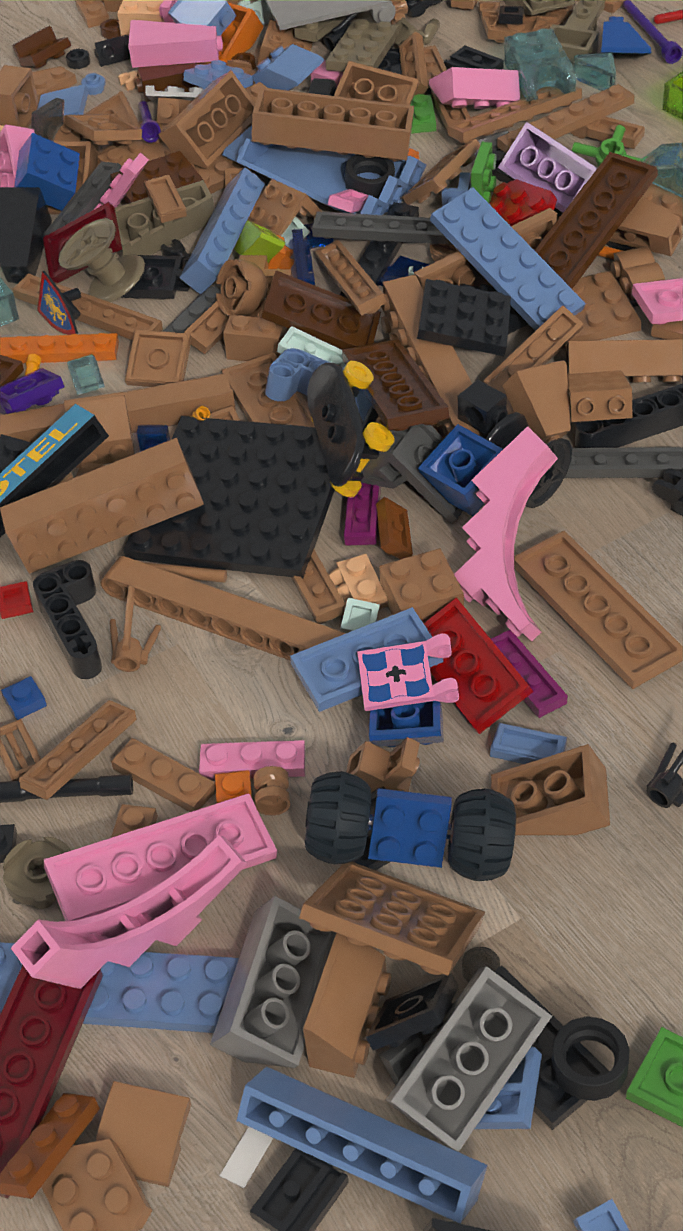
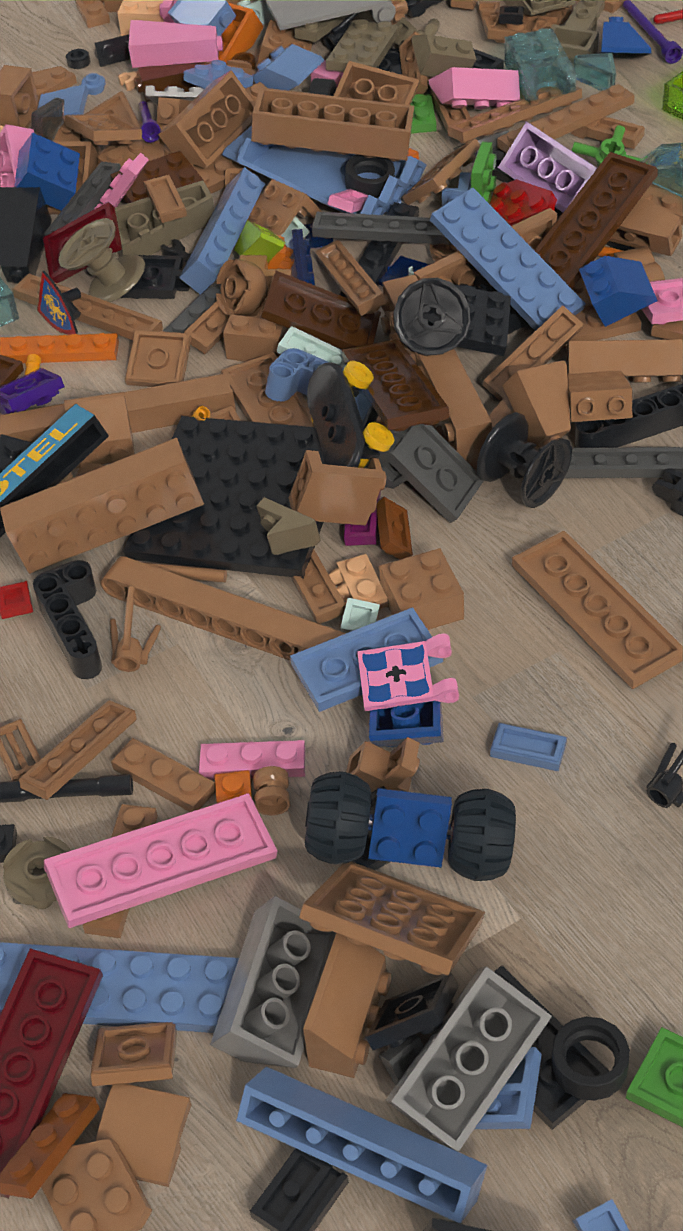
blue plate [1,676,47,720] -> none
bright pink arch [11,835,248,989] -> none
reddish brown bracket [12,26,72,69] -> none
clear light blue slope [67,355,105,395] -> none
reddish brown tile [100,19,121,39] -> none
clear blue plate [137,425,170,452] -> none
white sticker [219,1127,273,1188] -> none
blue slope [418,424,503,516] -> none
red plate [423,597,534,734] -> none
bright pink arch [454,426,558,641] -> none
black brick [458,379,508,435] -> none
clear smoke tile [462,947,500,983] -> none
magenta plate [491,630,568,718] -> none
medium nougat slope [491,744,610,835] -> none
none -> medium nougat tile [90,1022,177,1086]
none -> dark tan slope [257,497,321,555]
none -> medium nougat panel [289,450,386,526]
none -> black piece [393,278,470,356]
none -> dark tan slope [411,35,476,77]
none -> blue slope [579,256,658,327]

